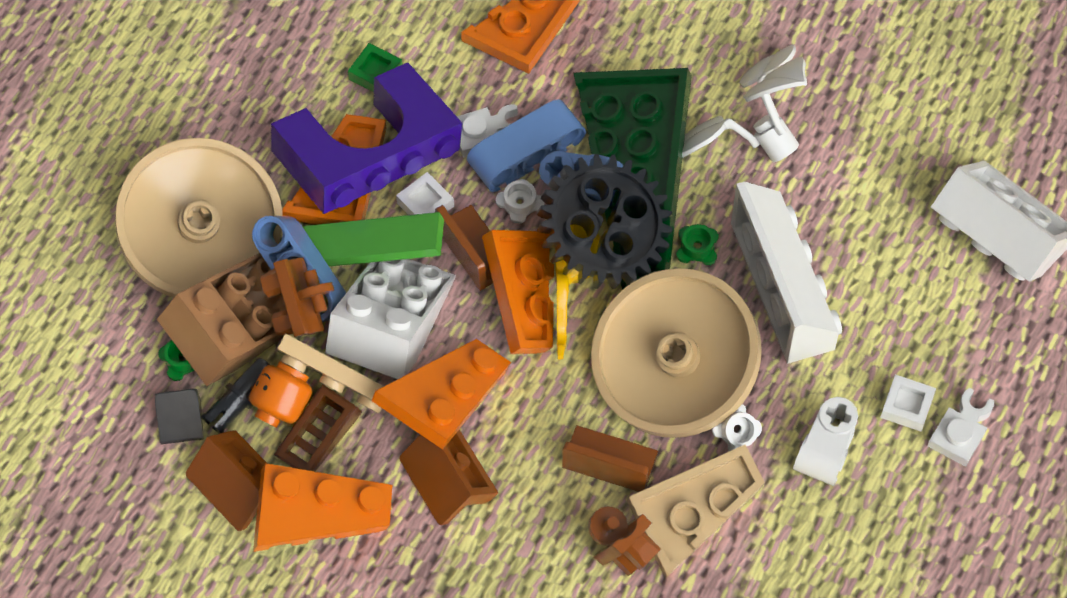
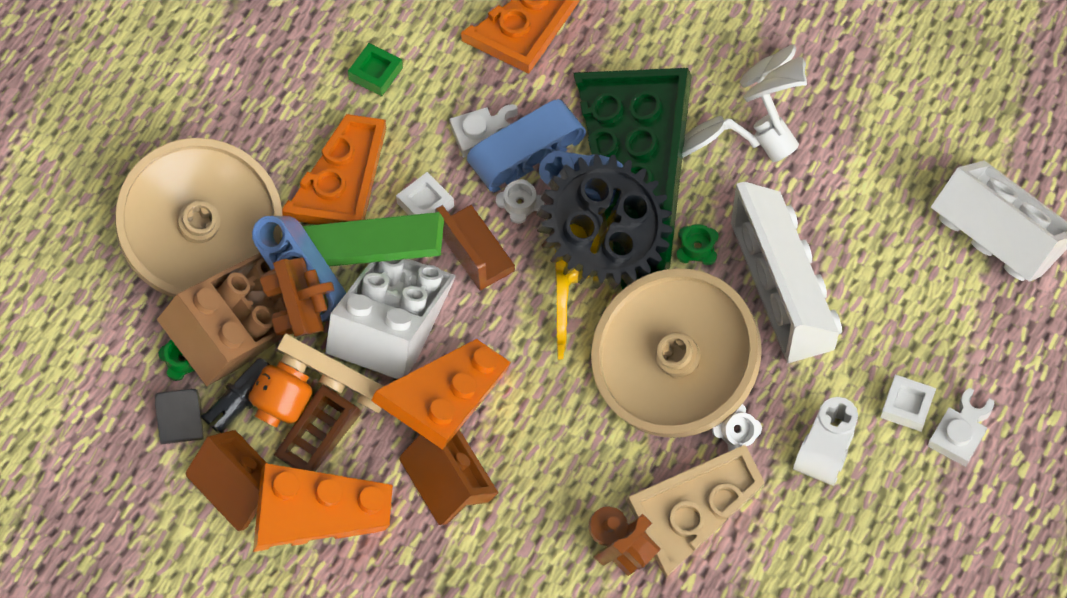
dark purple arch [271,62,462,214] -> none
orange wing [482,230,554,354] -> none
dark orange panel [562,425,658,492] -> none

